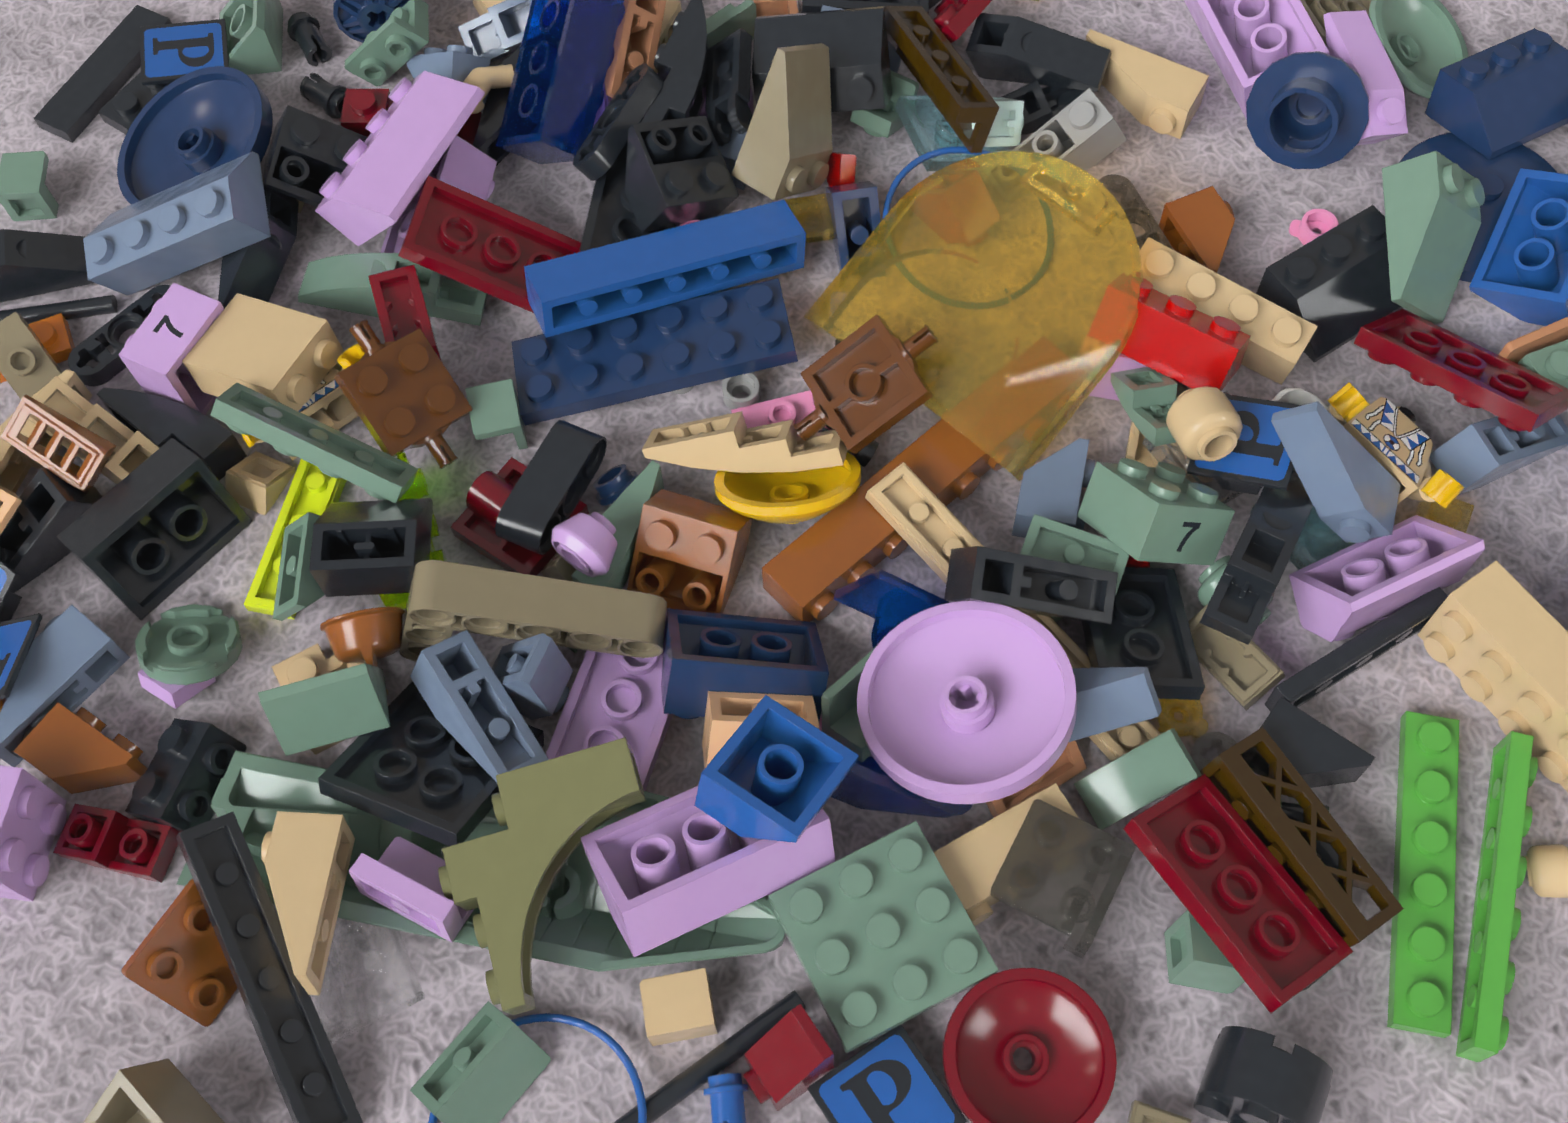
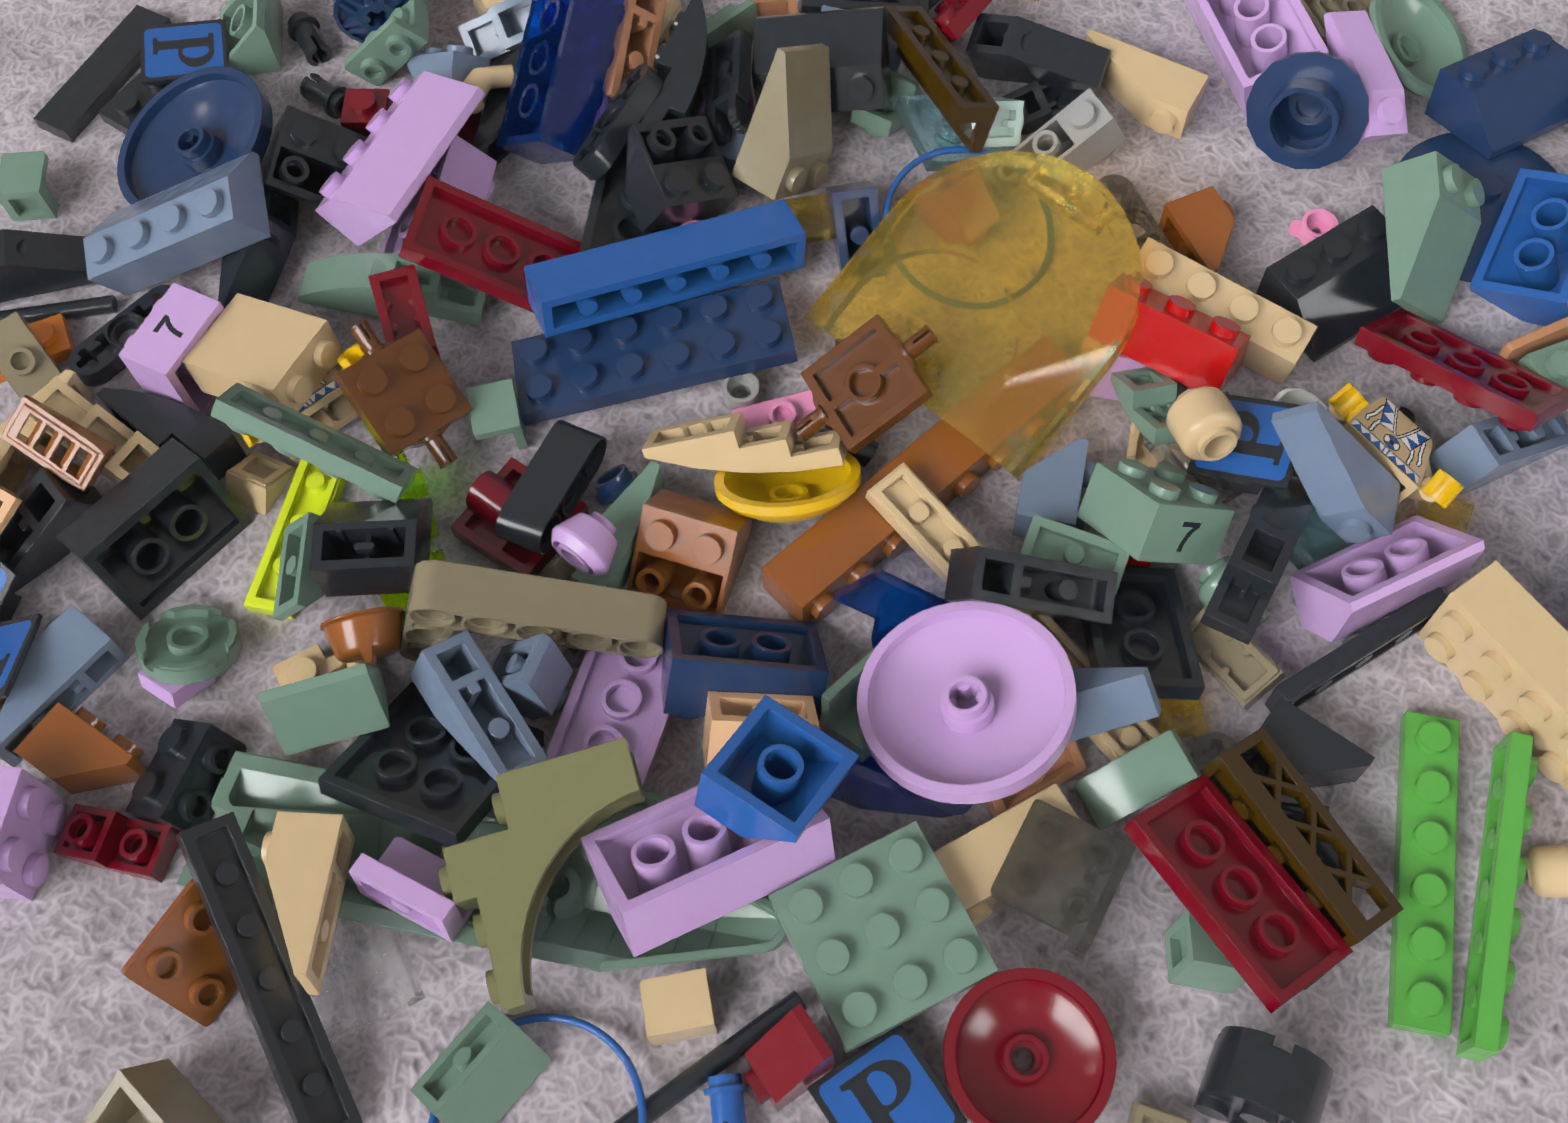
red tile [826,152,857,187] -> none

